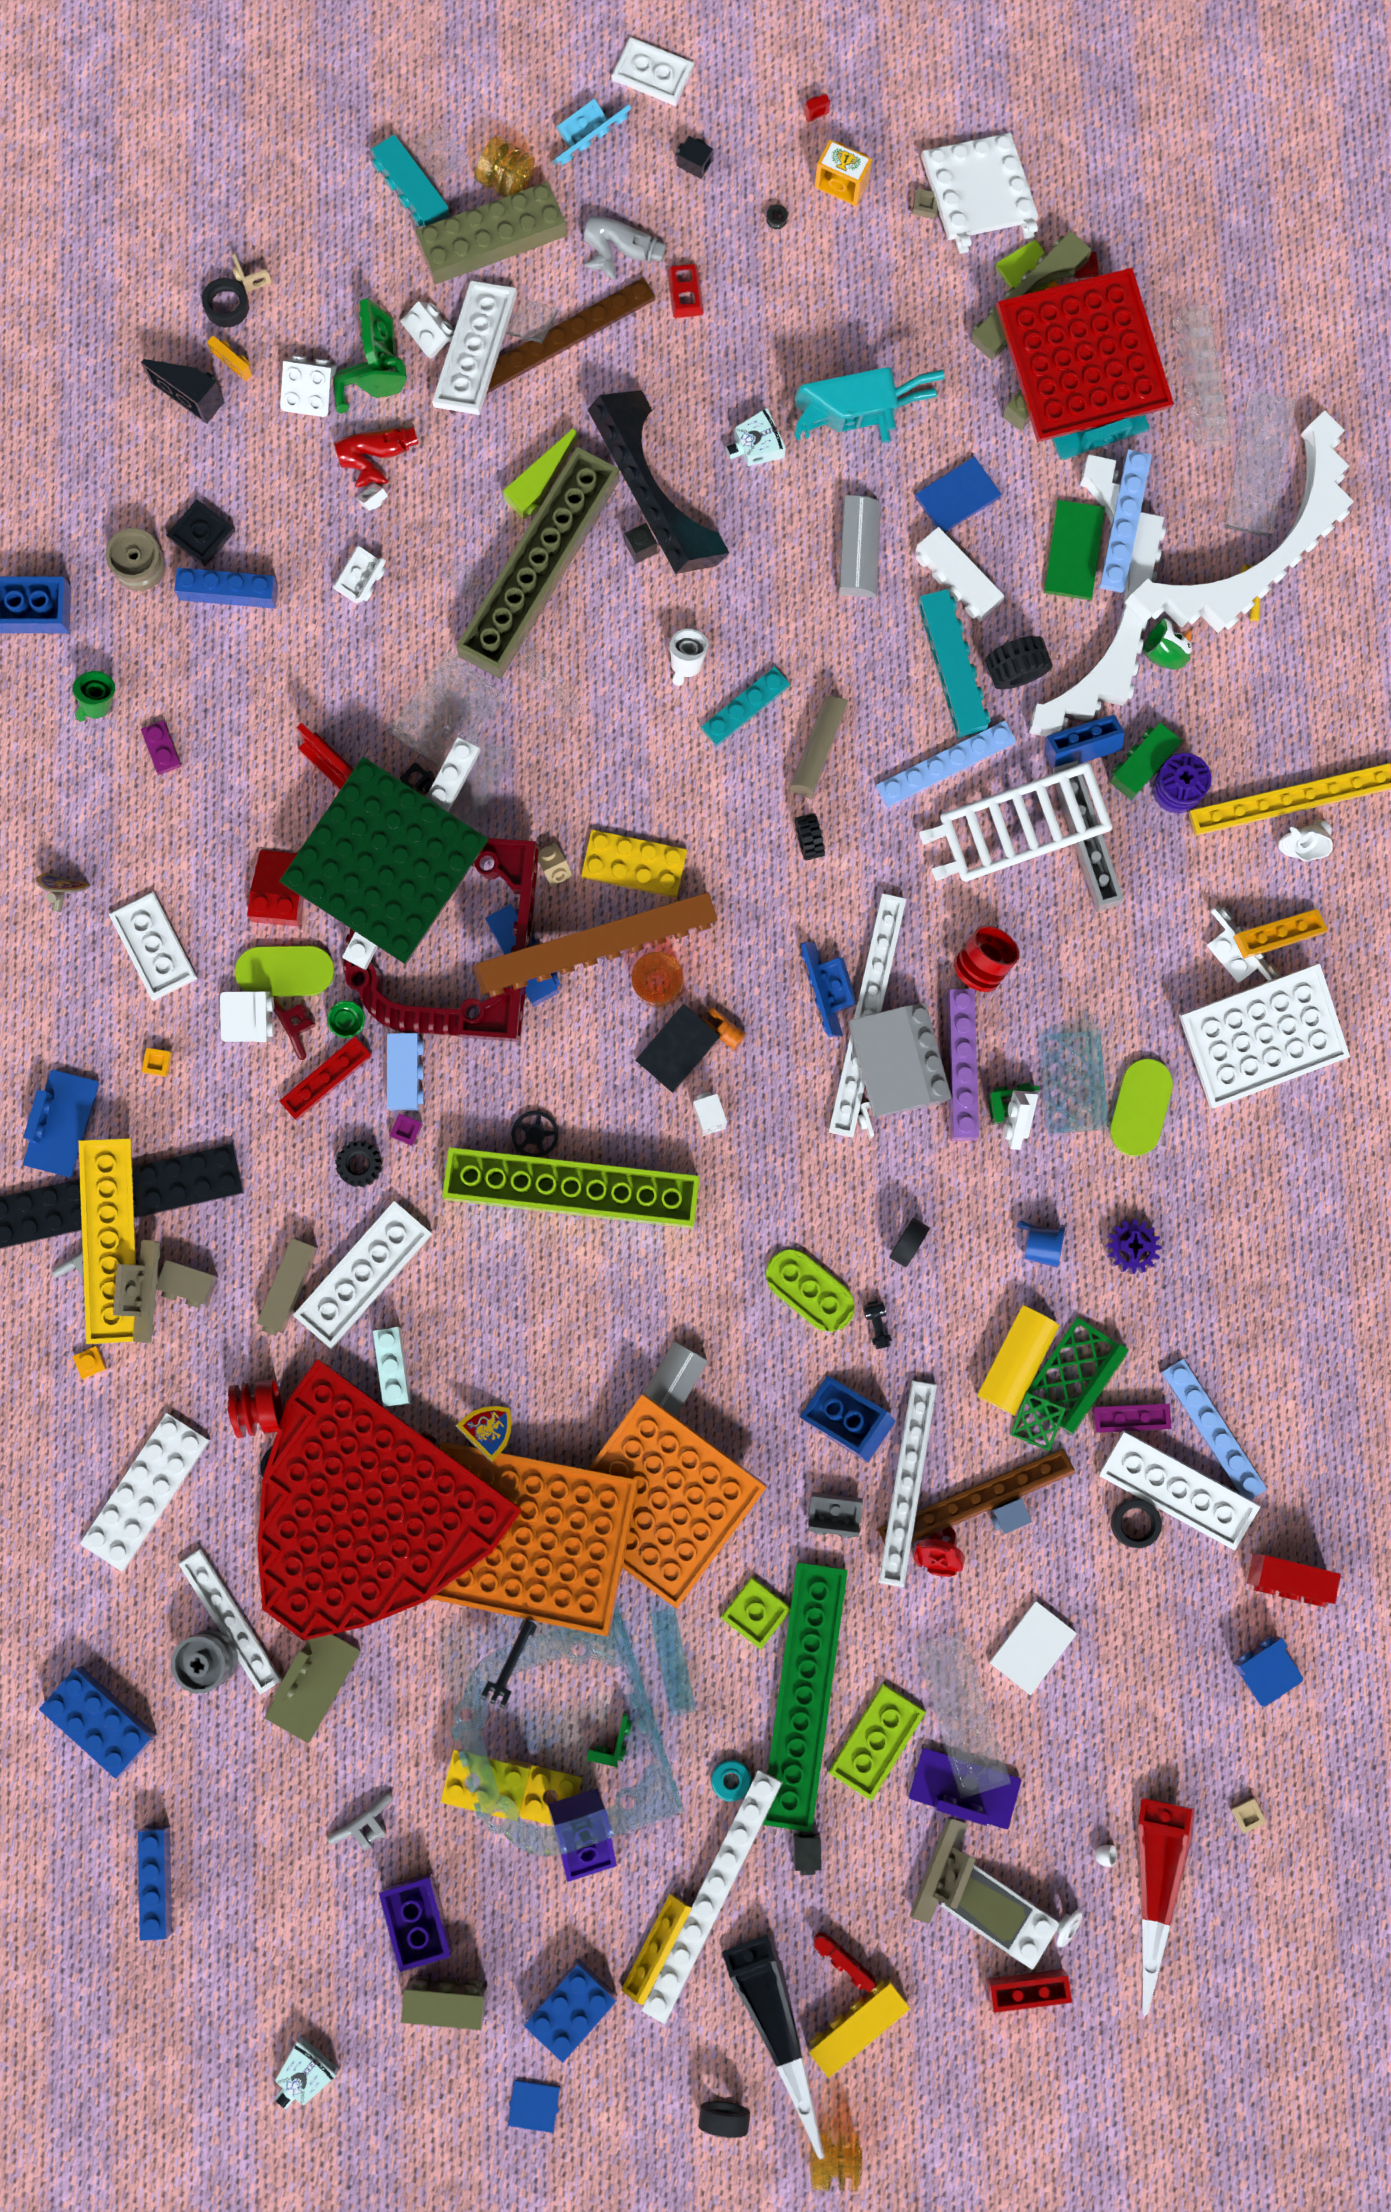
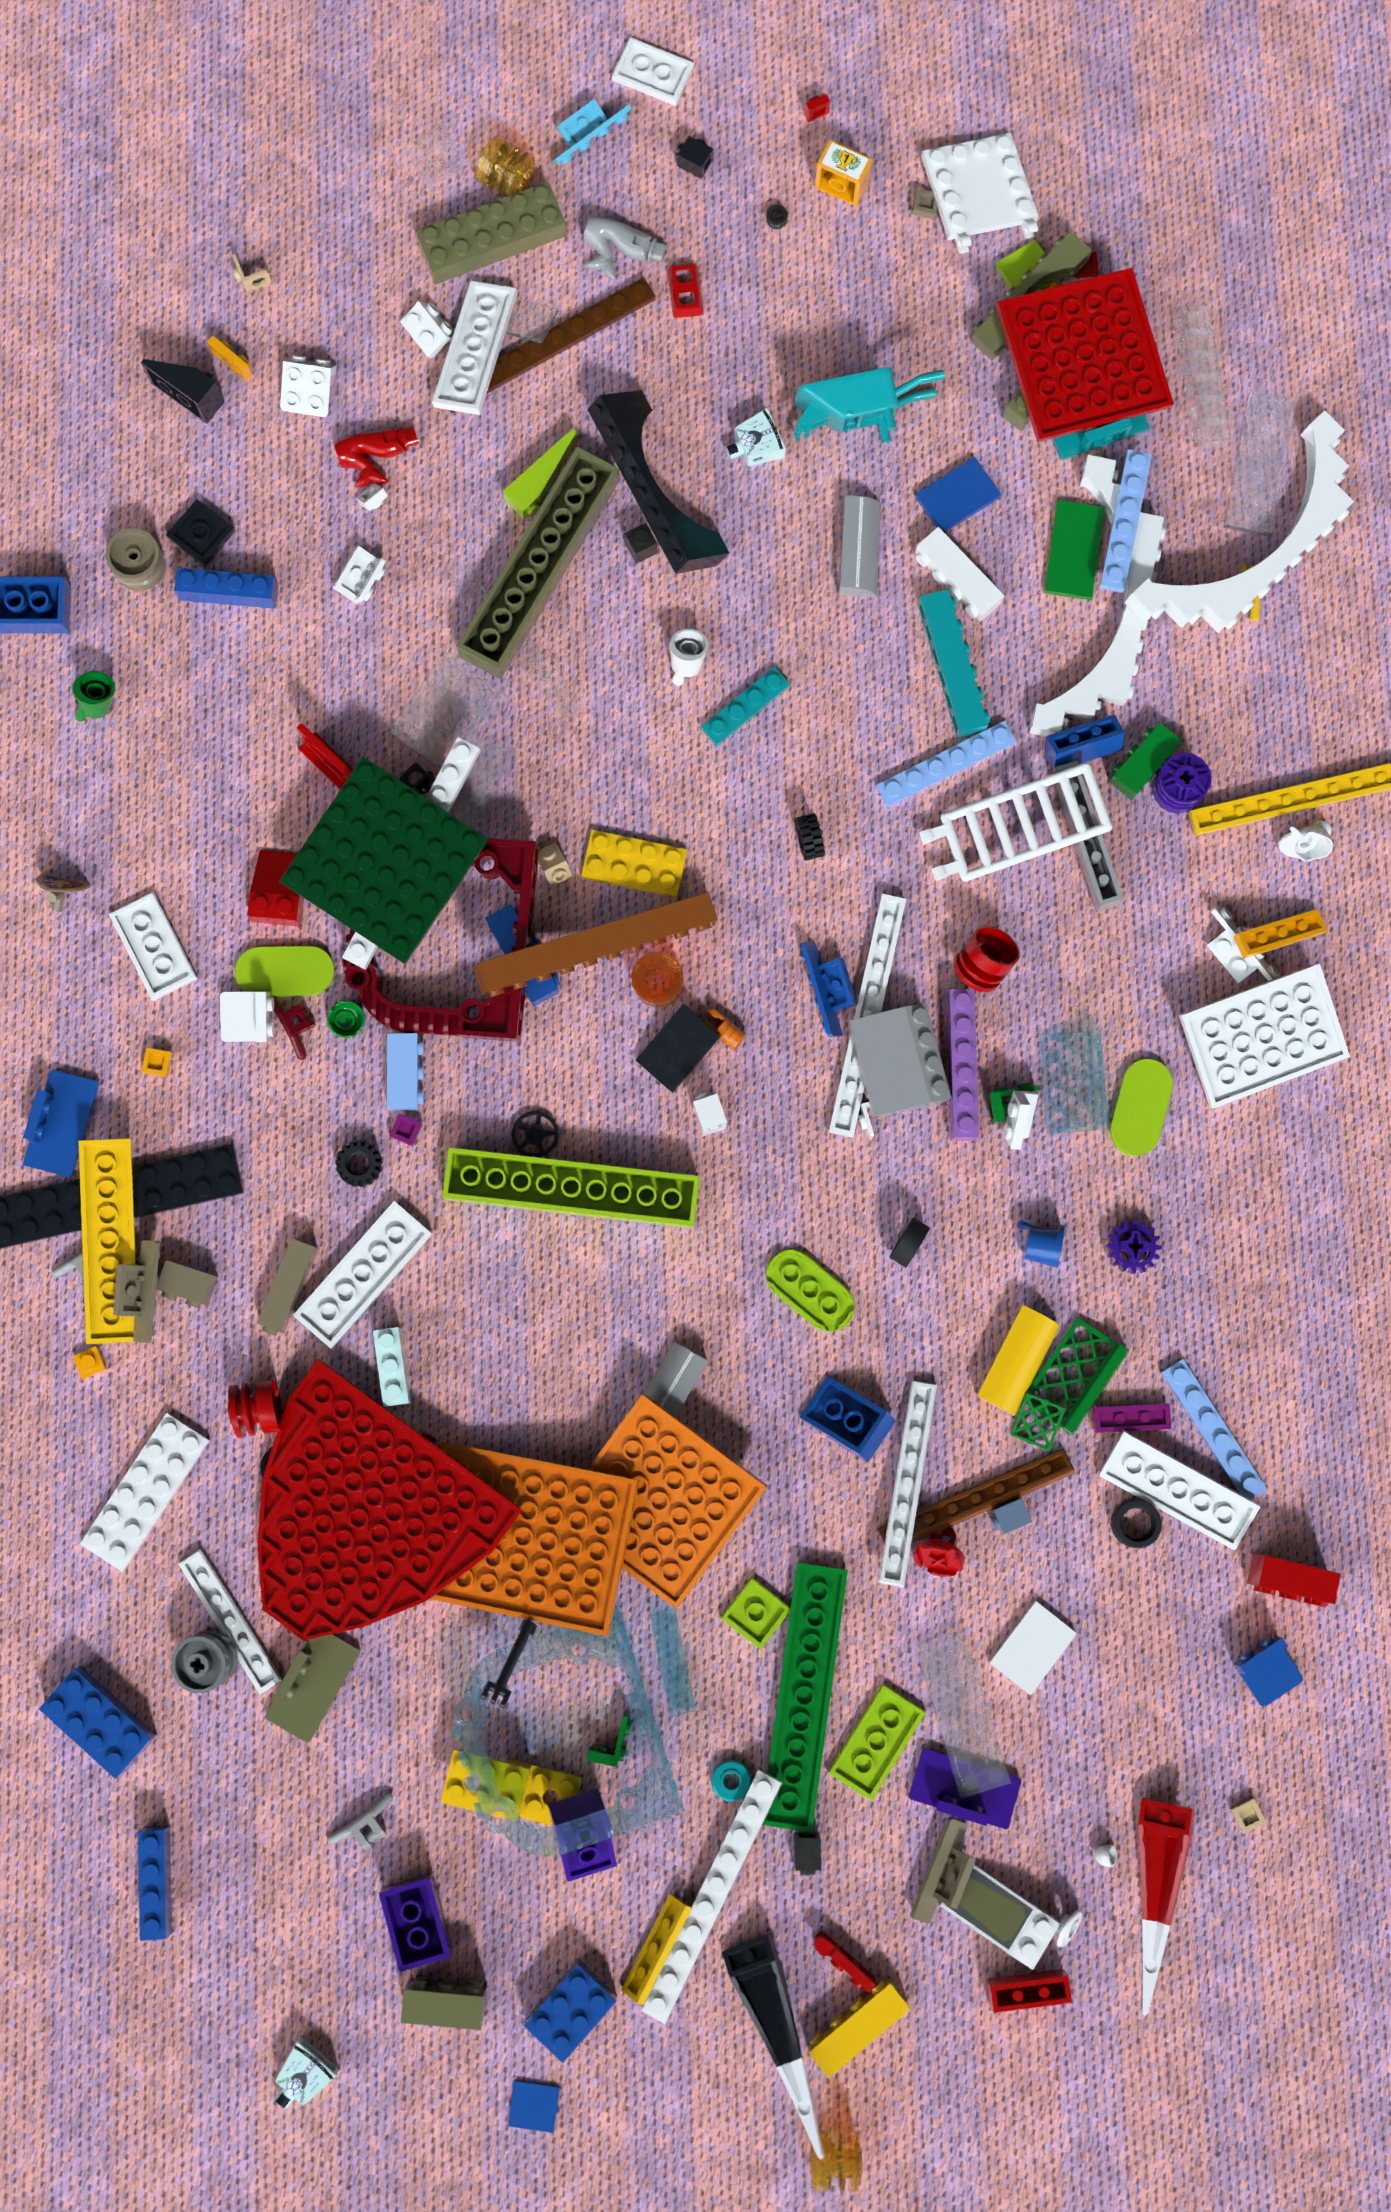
magenta plate [141,720,182,775] -> none
black tyre [202,278,249,328] -> none
red plate [279,1036,372,1121] -> none
green plate [333,298,407,414] -> none
teal brick [371,134,450,227] -> none
shield [456,1406,512,1462] -> none
black tyre [698,2101,751,2138] -> none
dark tan brick [789,696,848,800] -> none
dark grey bracket [808,1492,863,1538] -> none
black bar [863,1300,892,1350] -> none
black tyre [985,636,1053,689] -> none
green piece [1143,618,1192,670] -> none

